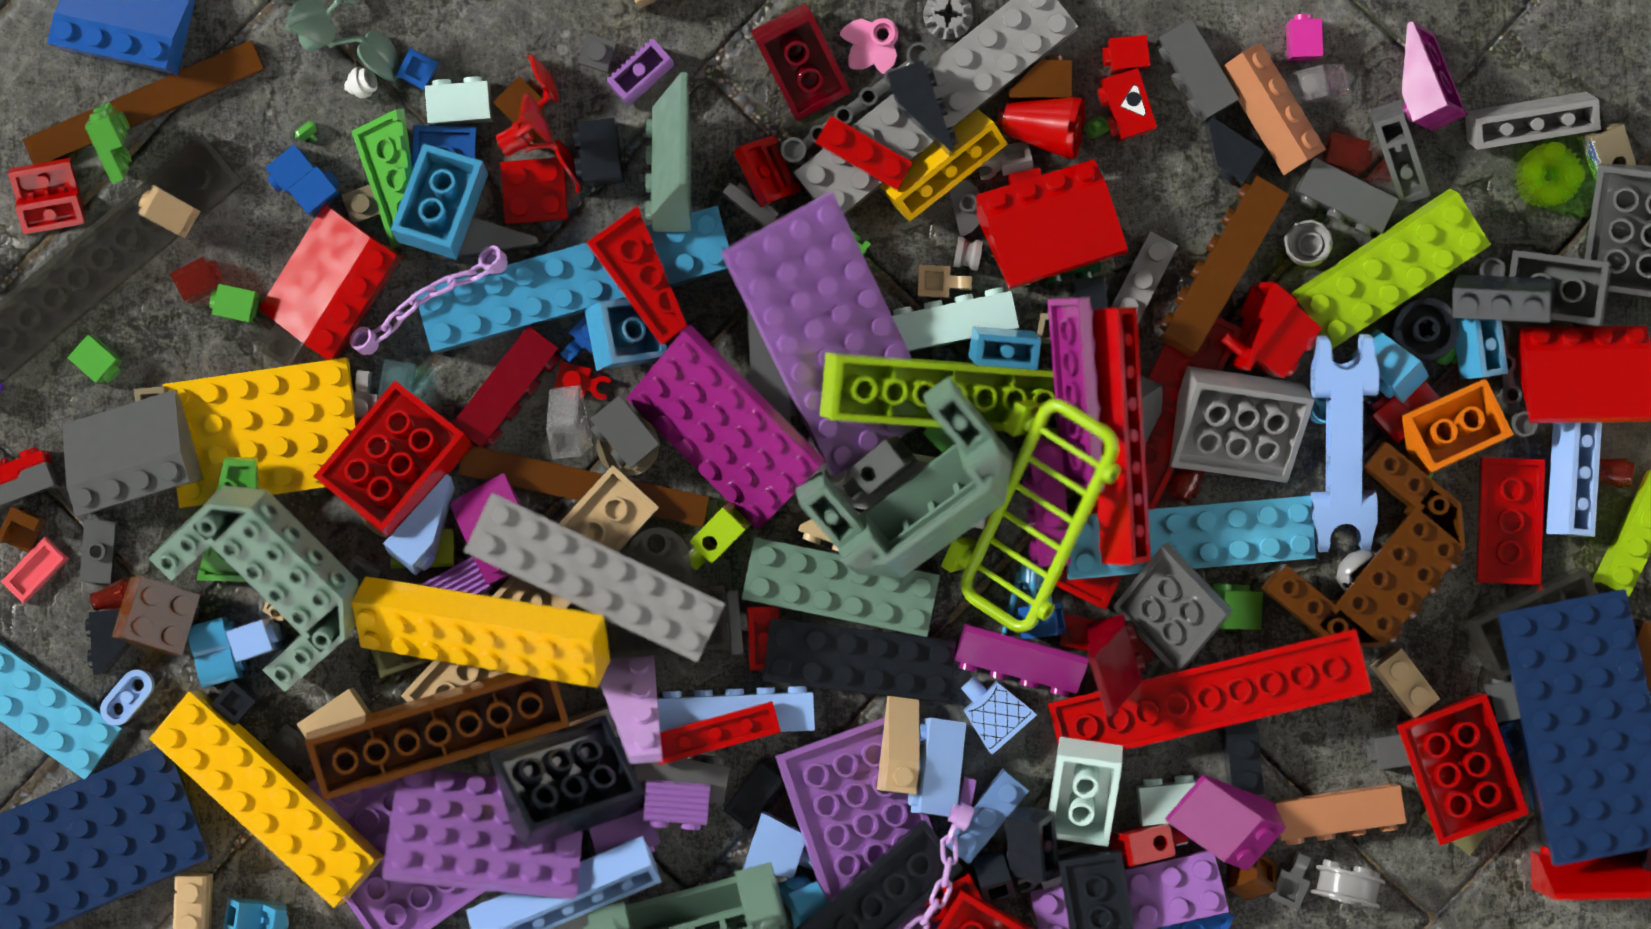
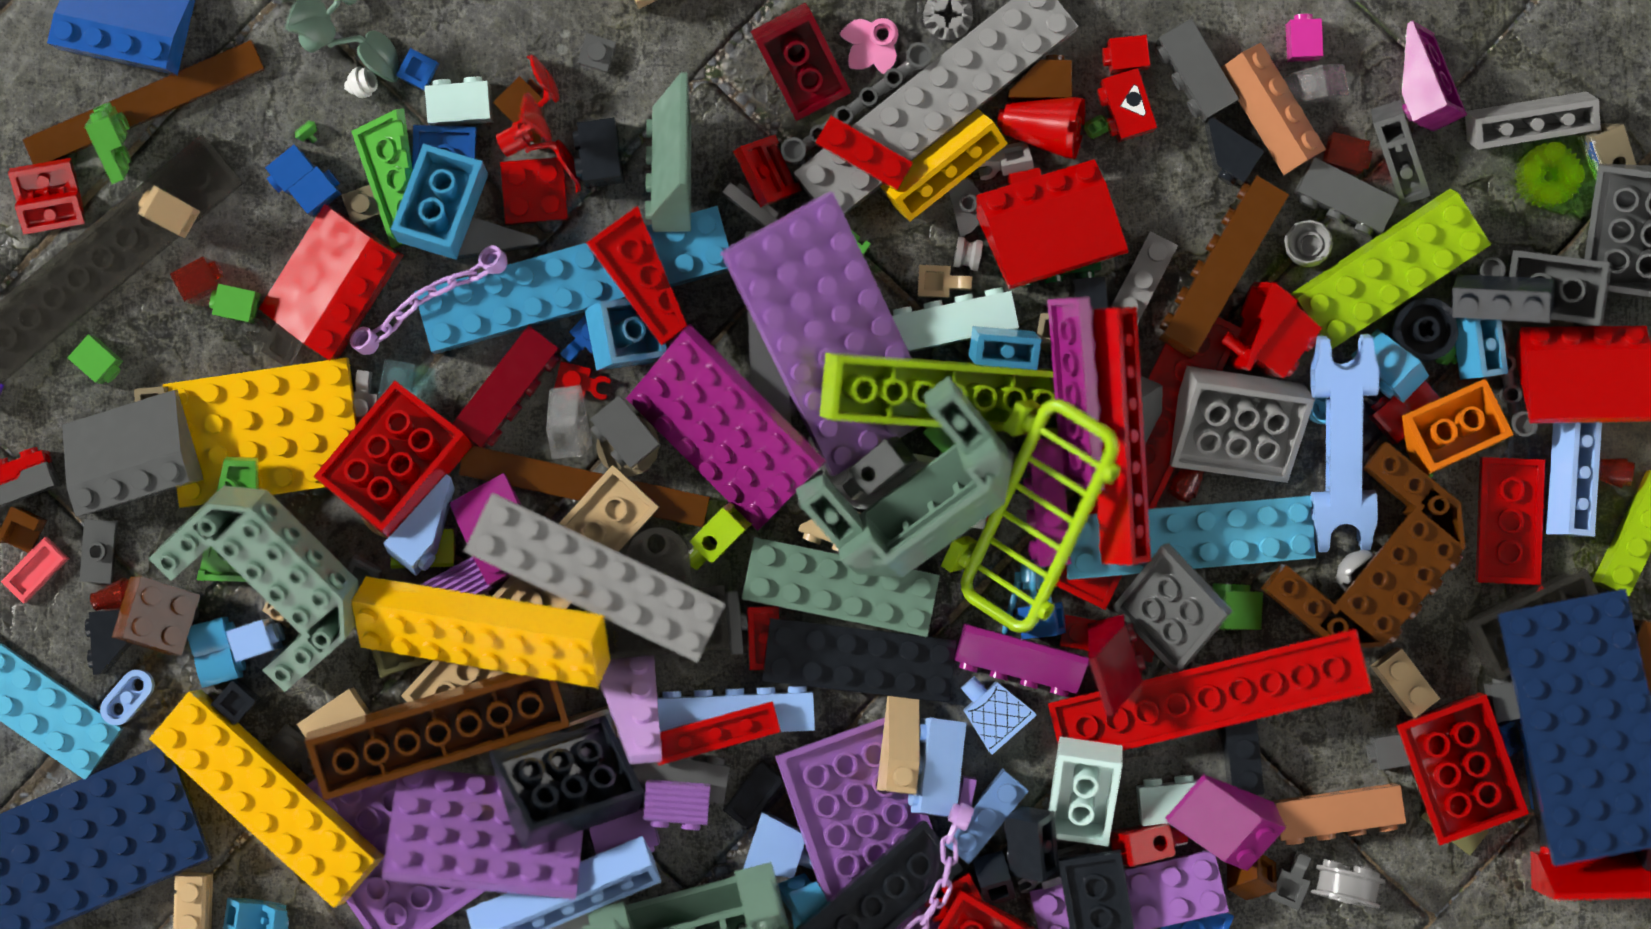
medium lavender brick [607,39,675,107] -> none
black slope [887,60,958,156] -> none

